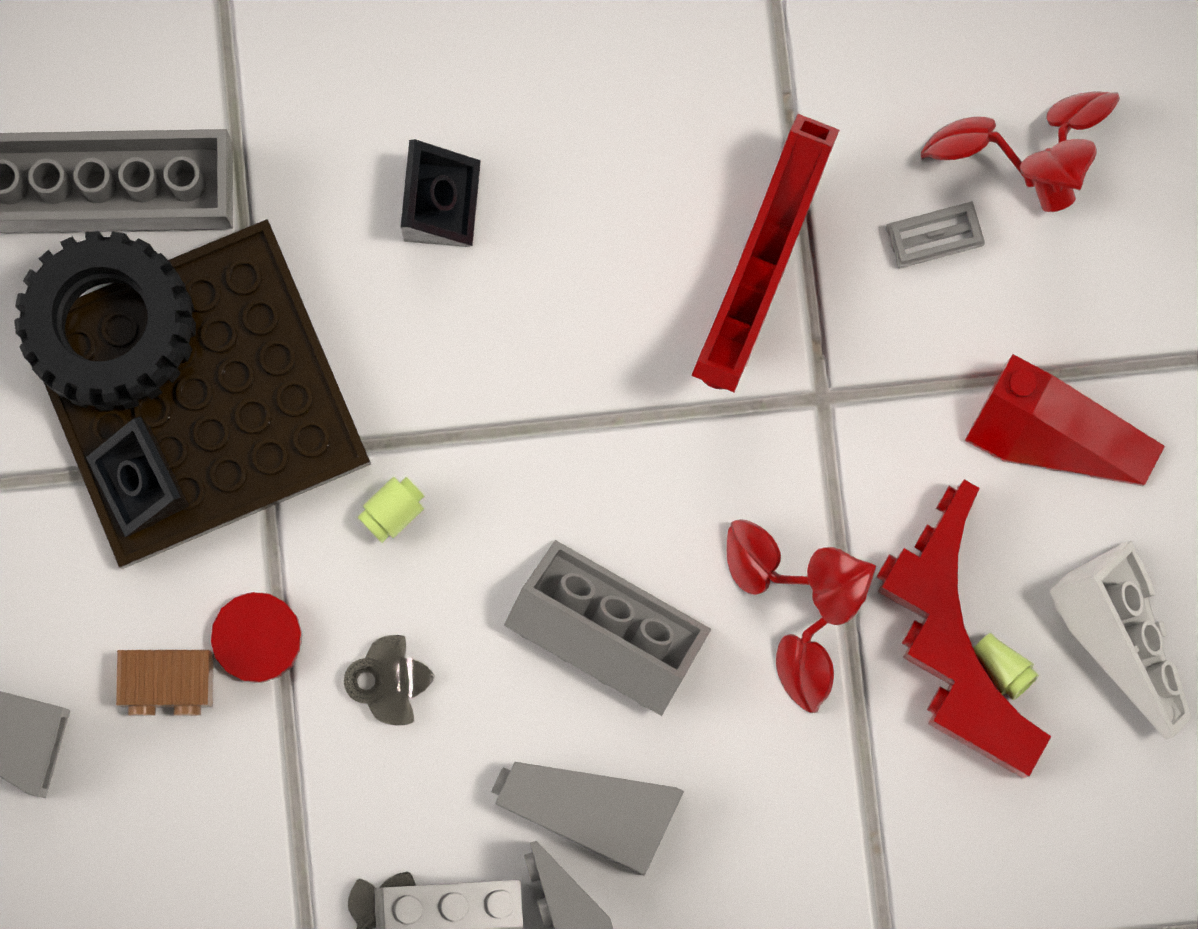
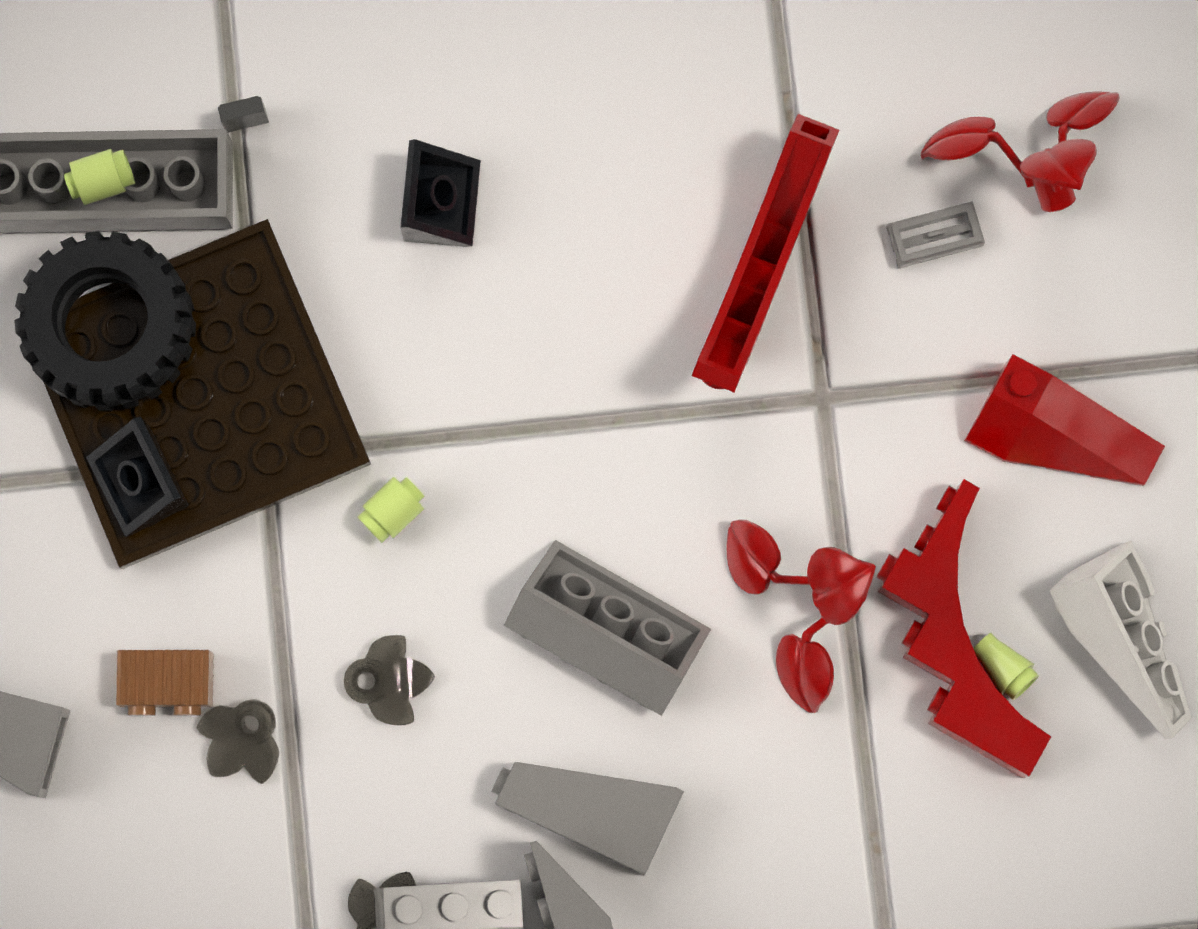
red tile [211,592,303,683] -> none
none -> yellowish green brick [64,149,135,205]
none -> clear smoke plate [196,699,280,784]
none -> dark grey tile [218,96,269,133]

